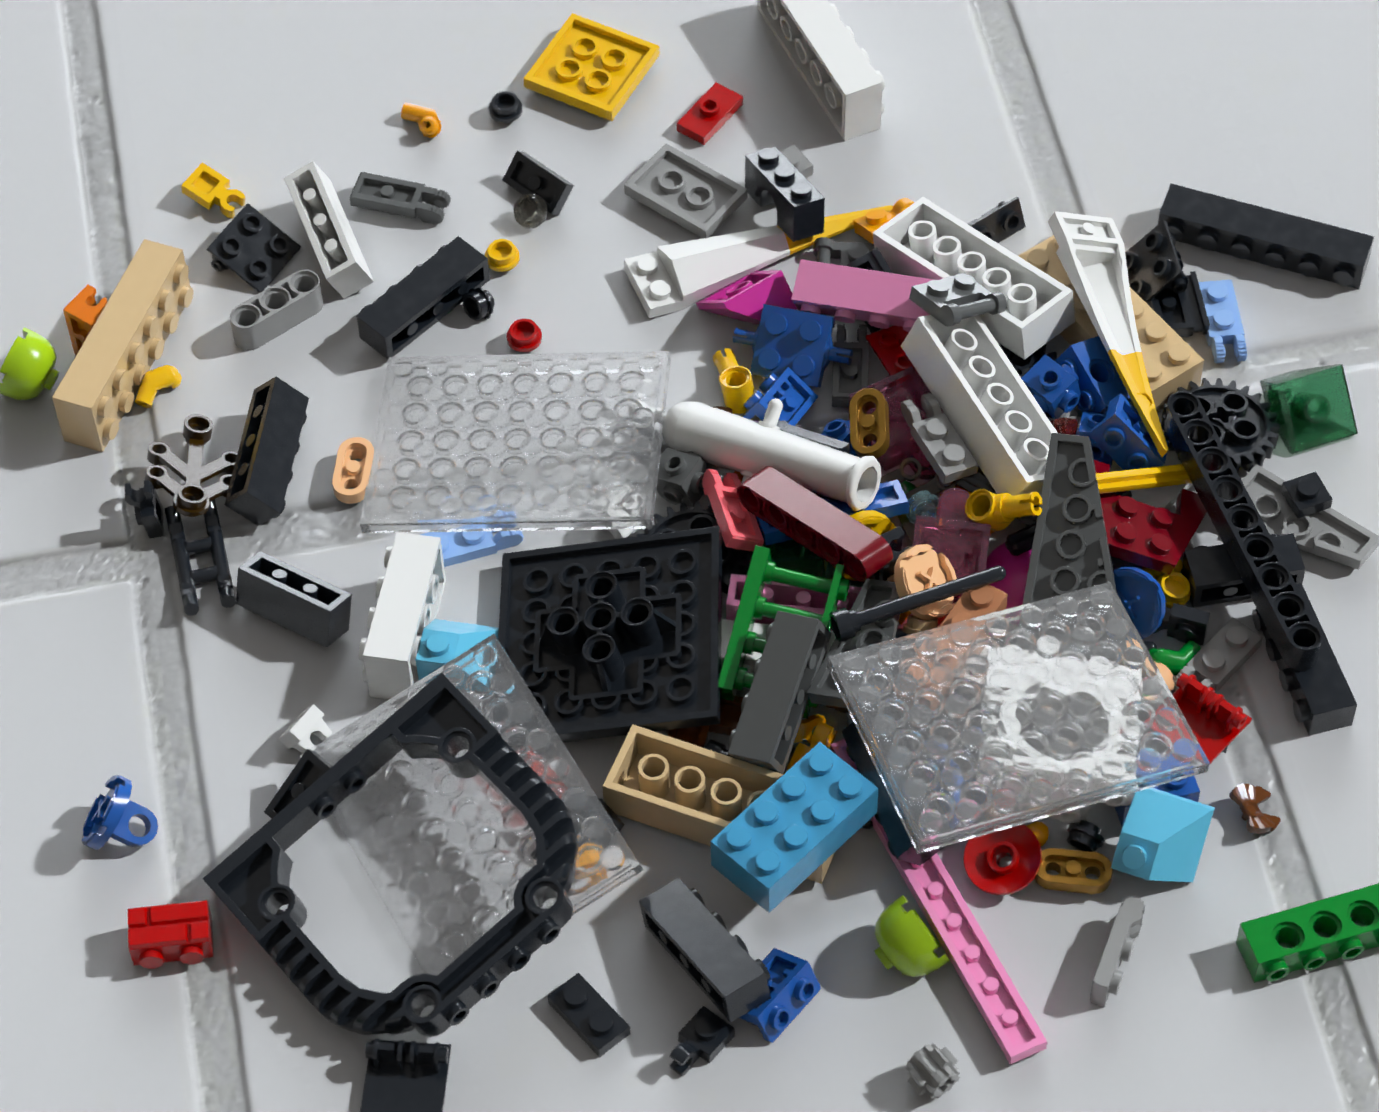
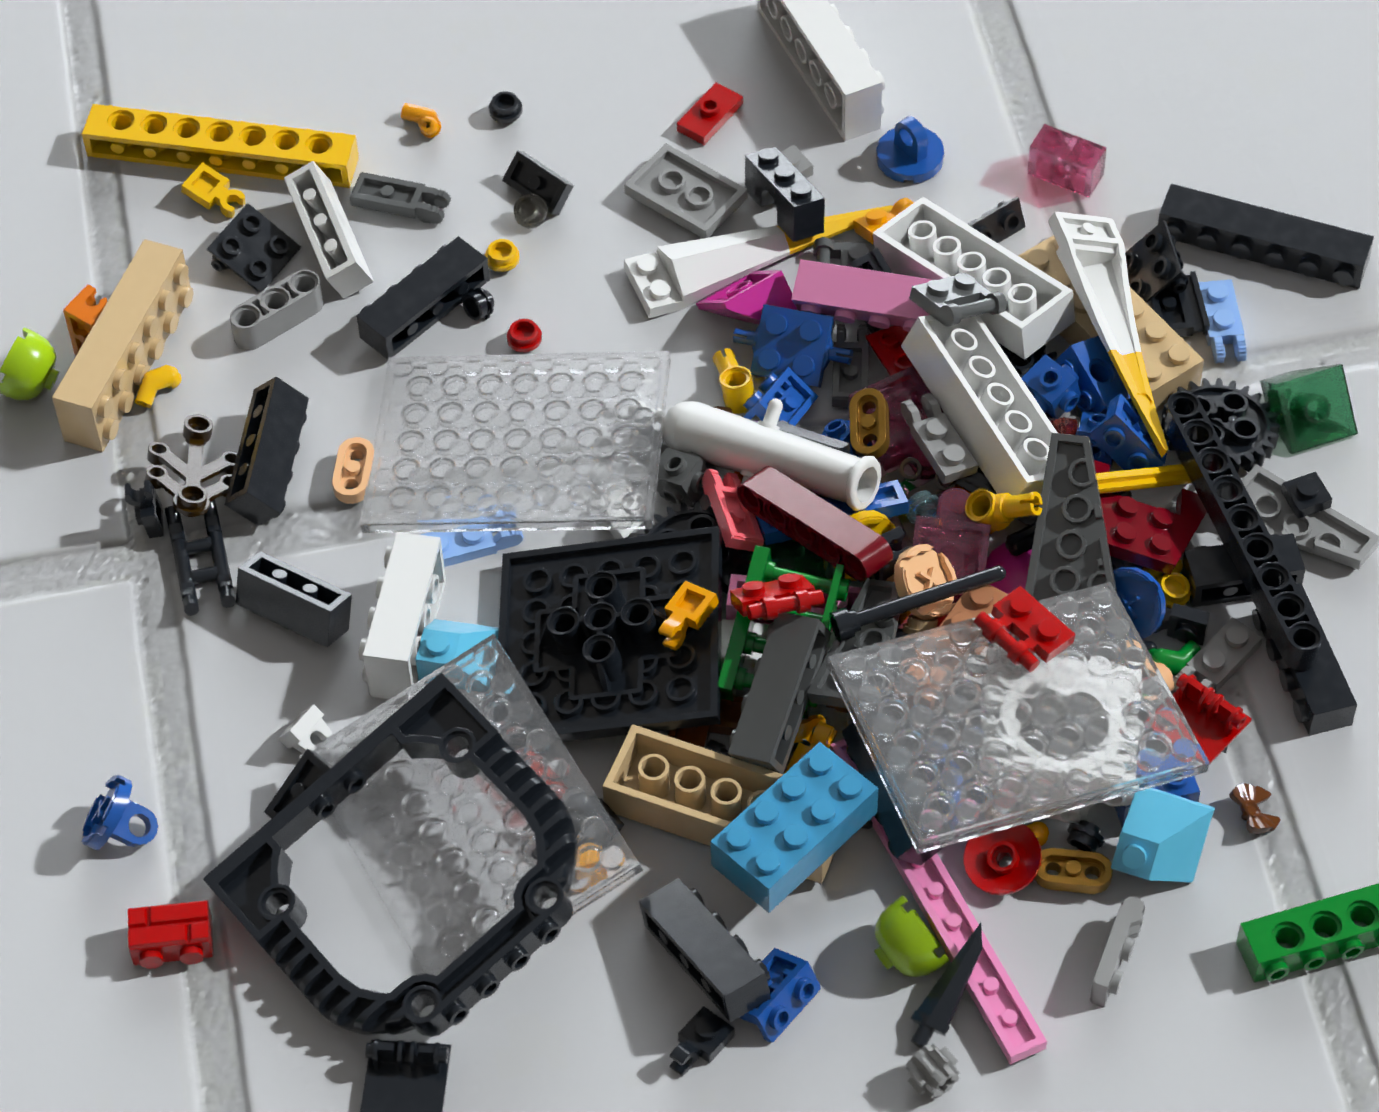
yellow plate [523,13,660,121] -> none
black plate [548,972,631,1058] -> none
none -> yellow brick [82,104,359,188]
none -> light orange plate [658,581,719,651]
none -> red plate [730,573,825,621]
none -> blue tile [876,116,945,183]
none -> black bar [910,923,982,1048]
none -> red plate [974,586,1076,672]
none -> clear pink brick [1027,124,1107,198]

